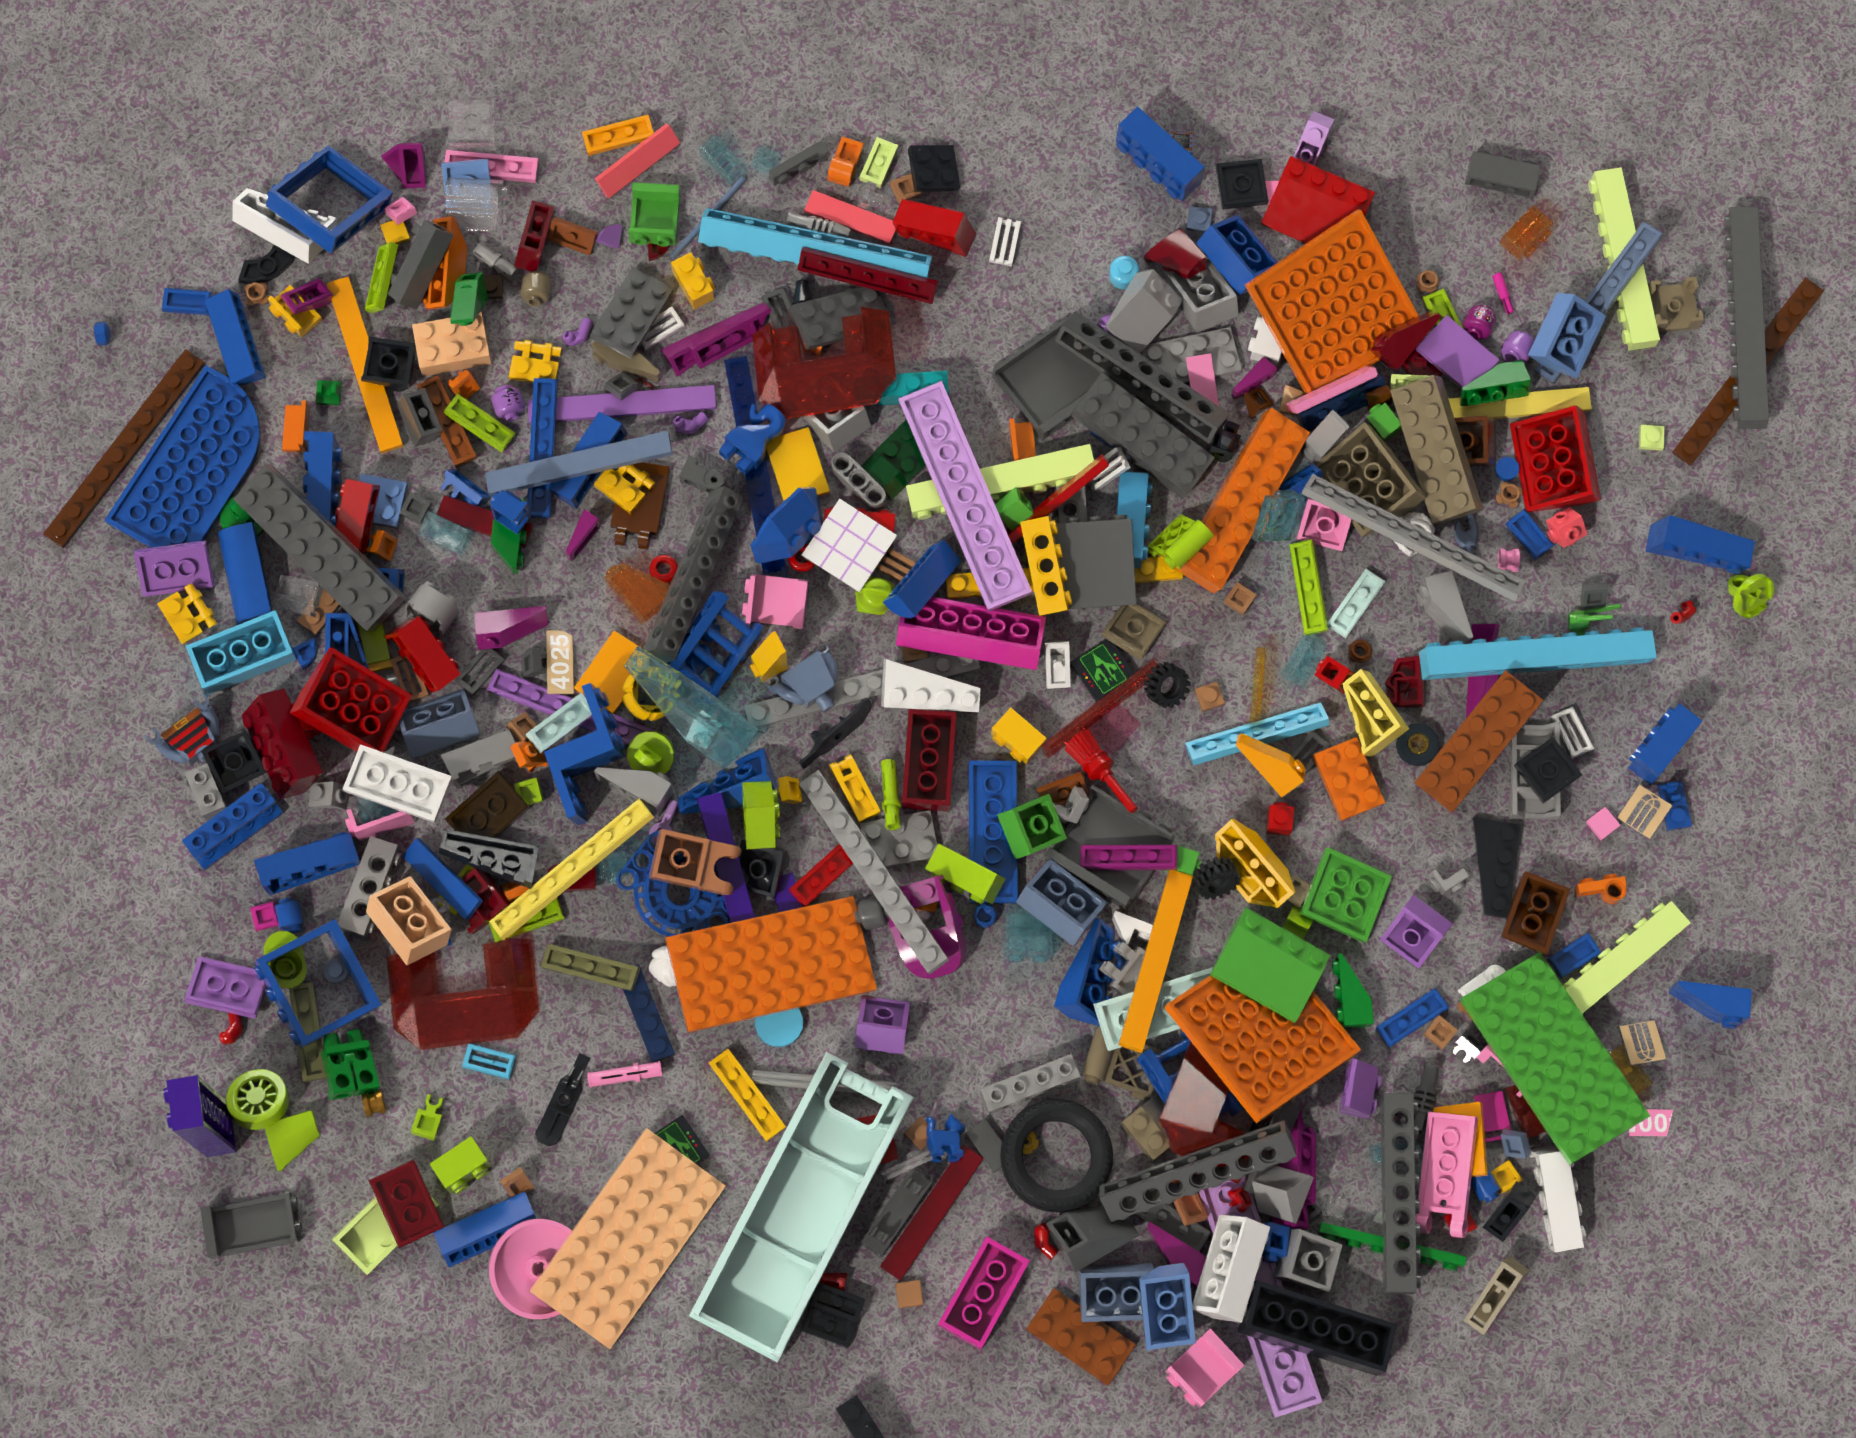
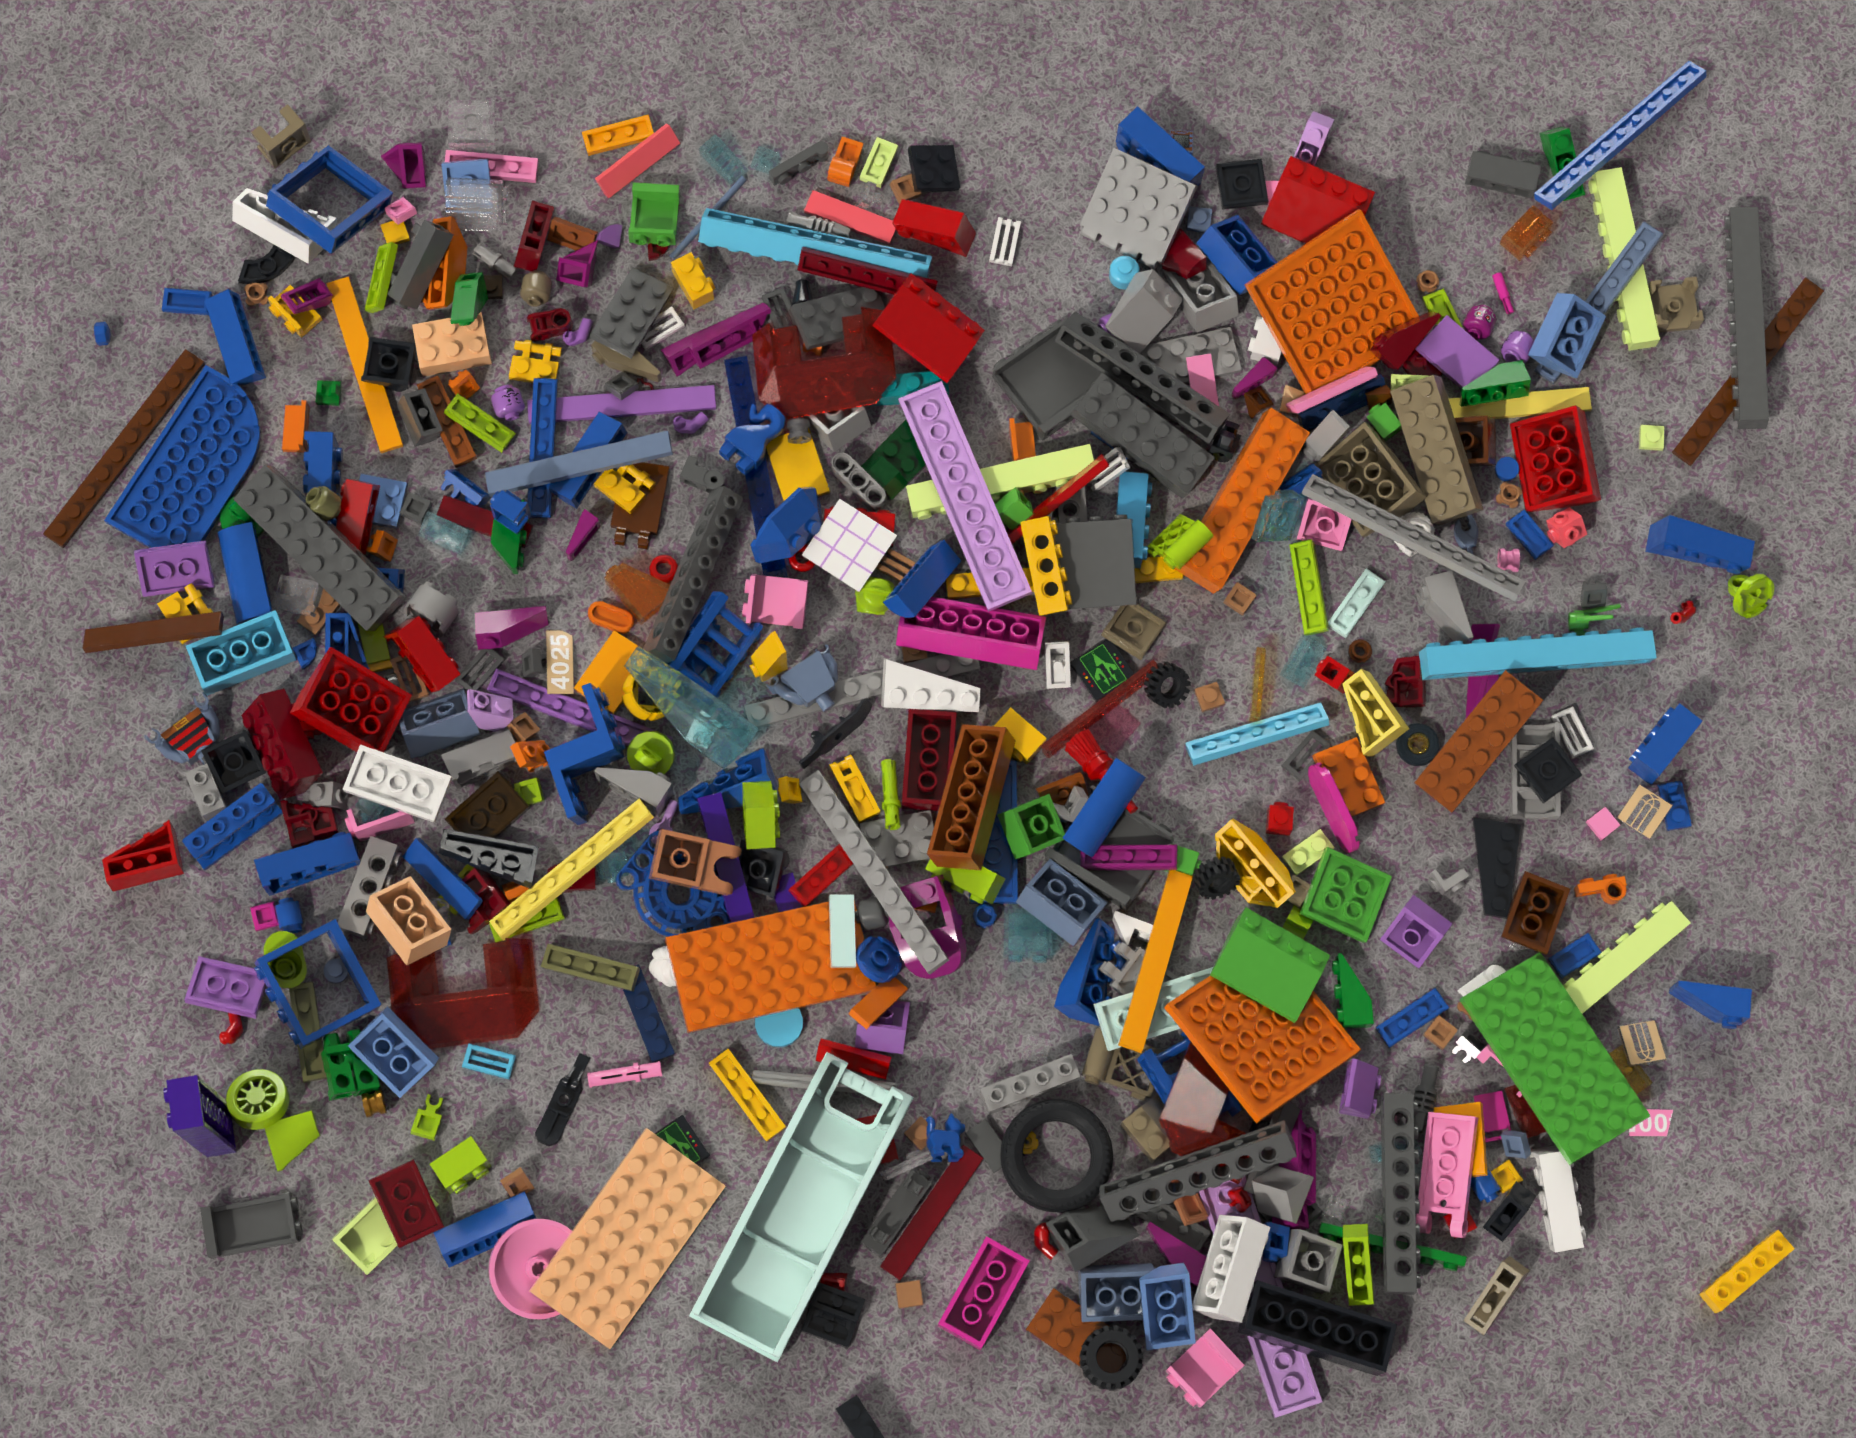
light aqua plate [525,692,592,753] -> none
light orange slope [1236,733,1305,798] -> none
none -> reddish brown tile [82,611,224,653]
none -> red wedge [102,820,184,892]
none -> dark tan panel [251,104,311,169]
none -> dark red slope [280,800,339,849]
none -> olive head [305,486,341,521]
none -> medium blue slope [348,1006,439,1098]
none -> lavender slope [467,689,513,732]
none -> dark red piece [526,308,573,342]
none -> magenta slope [556,240,598,287]
none -> orange tile [588,601,634,634]
none -> flat silver wheel [787,418,811,444]
none -> red tile [815,1038,891,1080]
none -> light aqua tile [829,895,856,968]
none -> orange tile [848,977,908,1030]
none -> blue tile [856,936,902,983]
none -> red slope [872,273,985,383]
none -> dark orange brick [927,724,1016,870]
none -> blue brick [1063,758,1146,857]
none -> black tyre [1079,1325,1144,1391]
none -> light grey hinge [1080,148,1198,269]
none -> yellowish green plate [1281,829,1335,876]
none -> dark pink tile [1308,763,1360,853]
none -> lime brick [1343,1224,1374,1306]
none -> plate [1534,61,1707,210]
none -> green slope [1539,126,1585,201]
none -> yellow brick [1699,1230,1795,1314]

